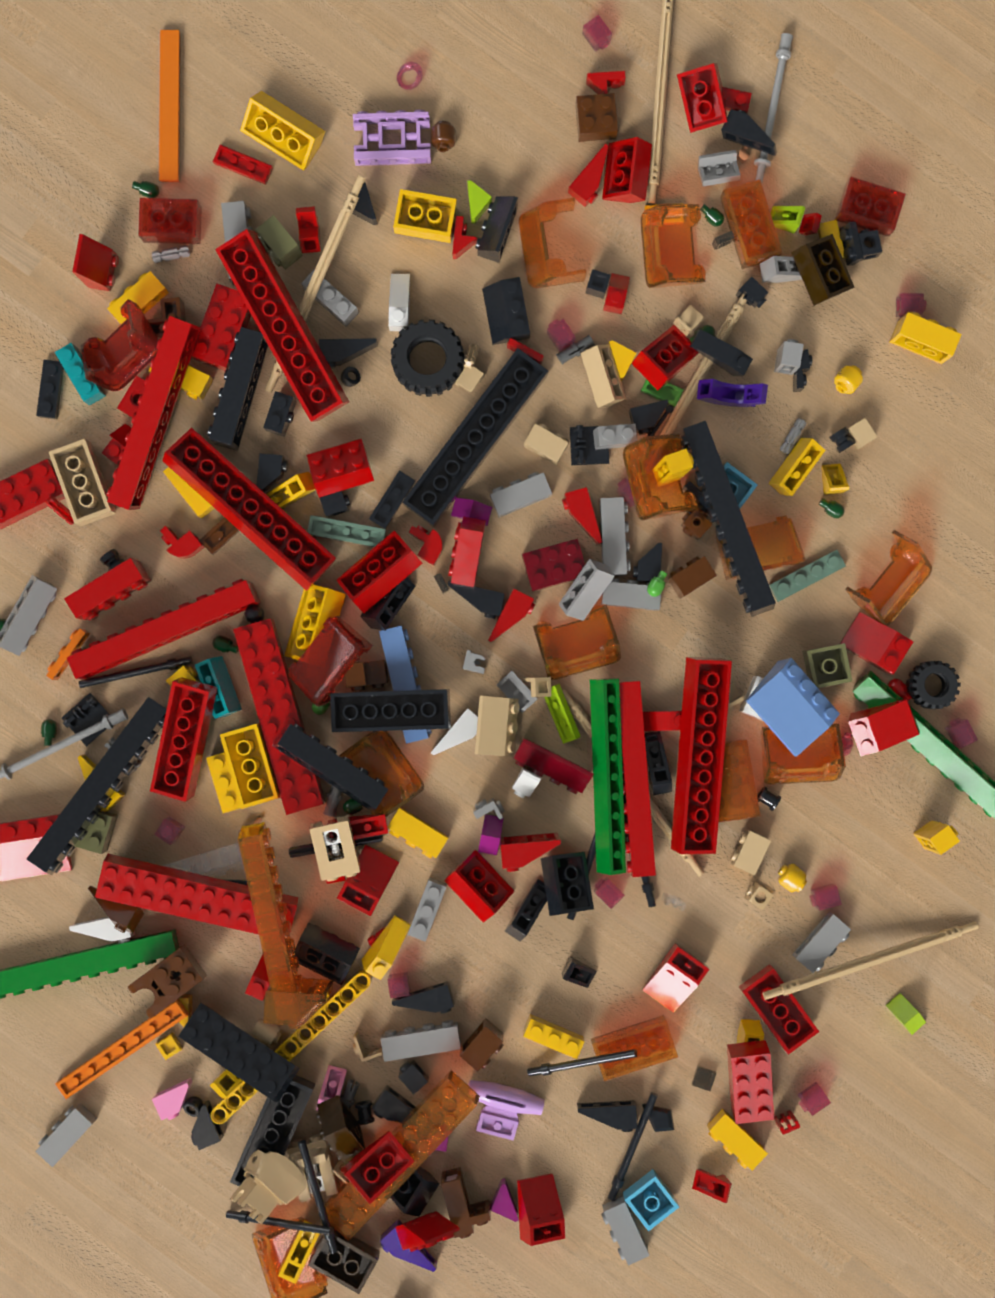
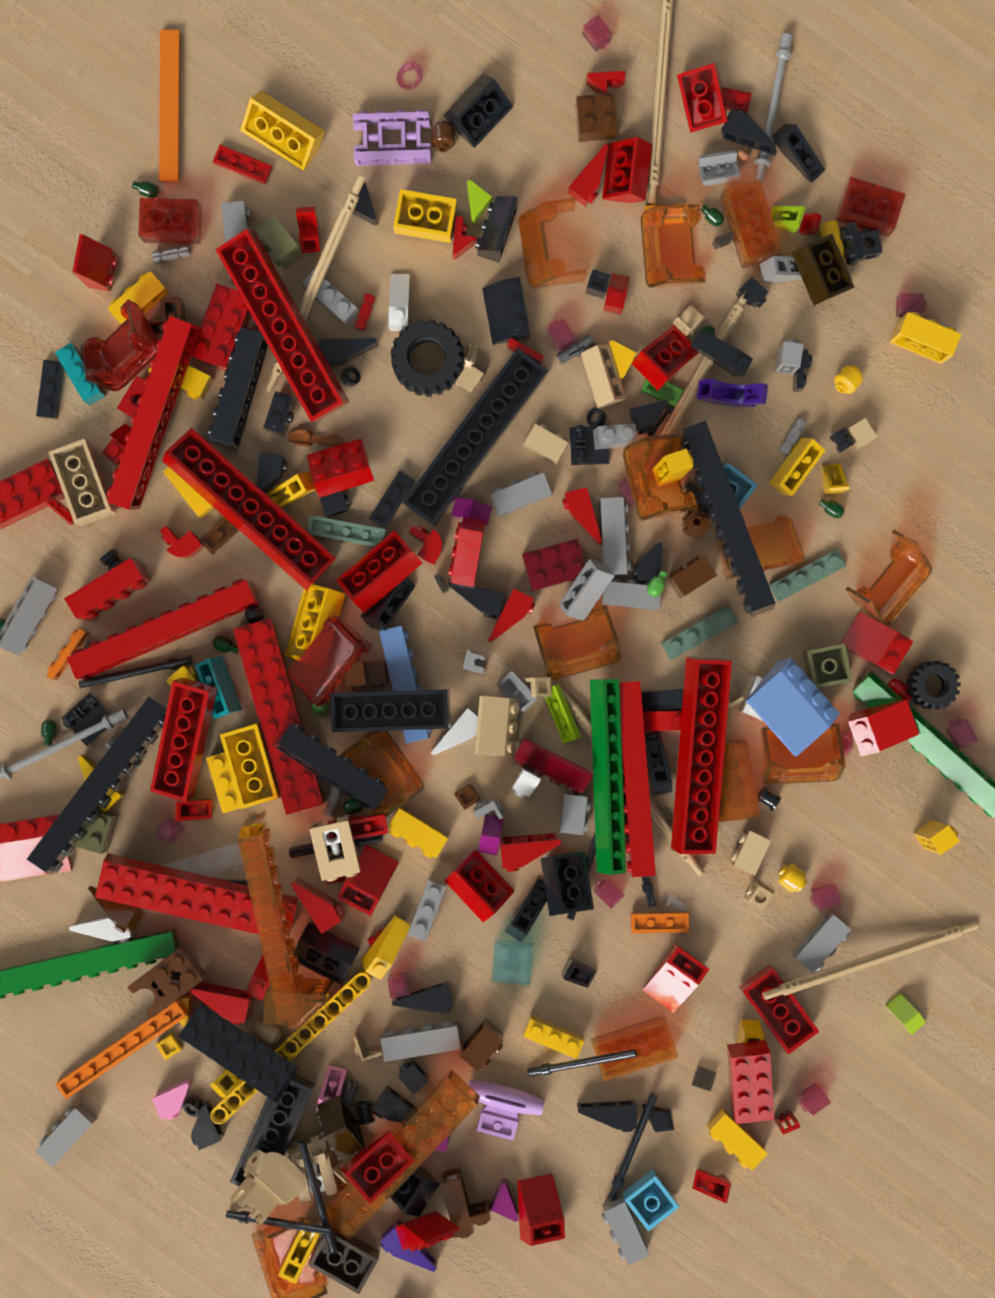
none -> red slope [175,799,213,821]
none -> red slope [191,982,254,1025]
none -> dark orange piece [288,429,345,447]
none -> red slope [290,877,346,934]
none -> red axle [355,293,375,331]
none -> black slope [444,74,513,148]
none -> reddish brown tile [454,784,480,810]
none -> clear light blue brick [491,939,533,985]
none -> light grey brick [559,793,591,835]
none -> black piece [586,408,607,427]
none -> orange plate [630,912,689,933]
none -> black slope [641,688,684,711]
none -> sand green plate [661,606,738,660]
none -> black slope [771,124,825,183]

